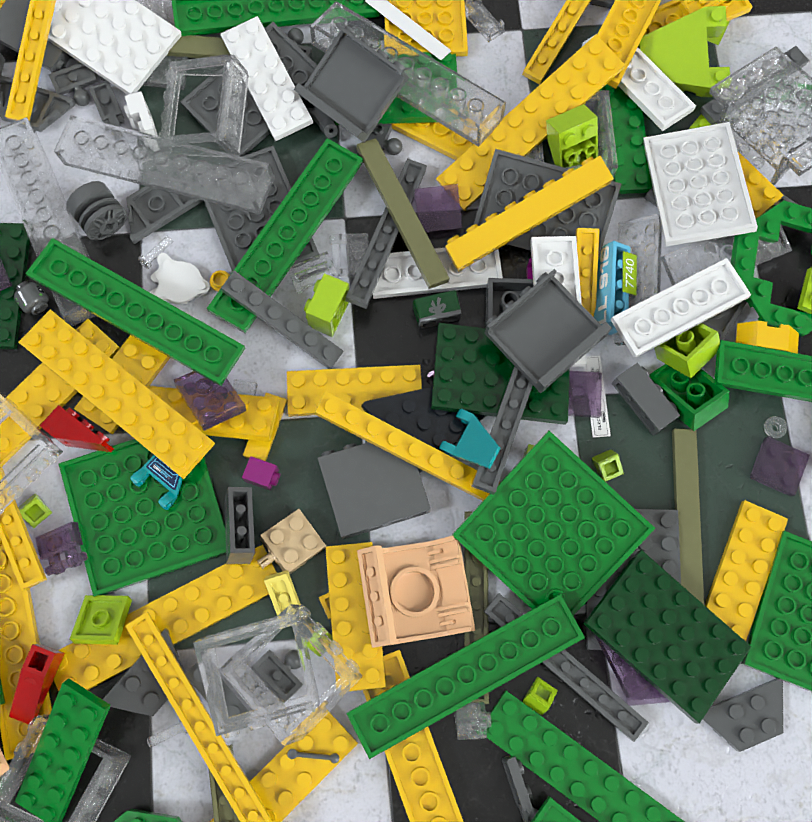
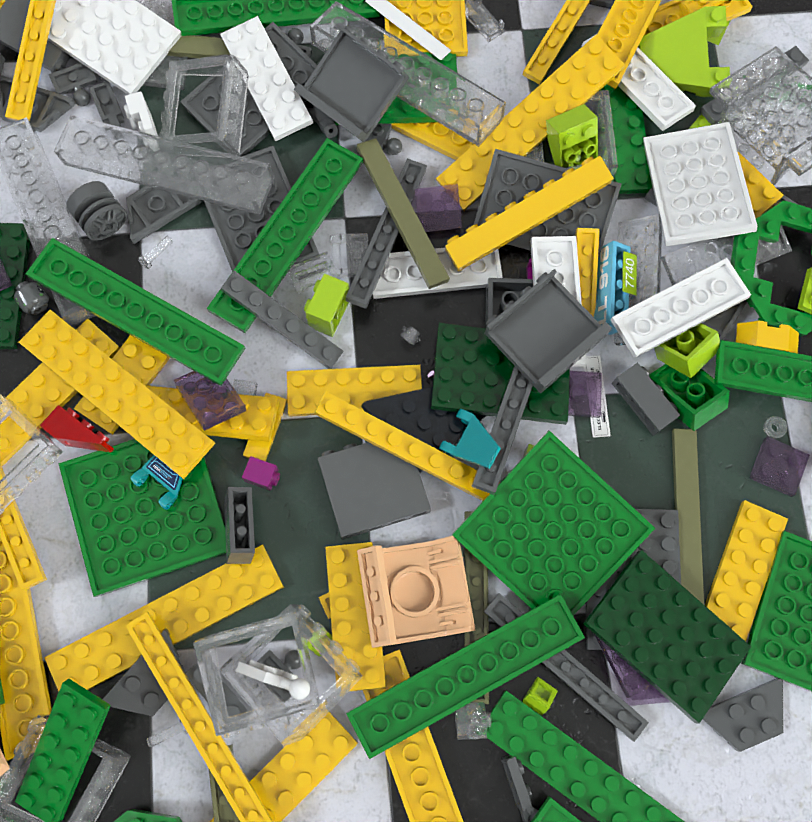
red slope [9,644,65,726] -> none
lime slope [18,493,52,528] -> none
clear purple plate [35,522,88,576] -> none
lime plate [70,595,132,645] -> none
white tile [150,253,211,305] -> none
yellow plate [210,270,230,292] -> none
tan plate [257,509,326,574] -> none
light yellow plate [264,570,303,623] -> none
dark grey hinge [287,748,339,763] -> none
piece [412,290,462,329] -> none
lime slope [592,450,624,482] -> none
none -> white plate [236,660,310,700]
none -> clear plate [400,326,421,345]

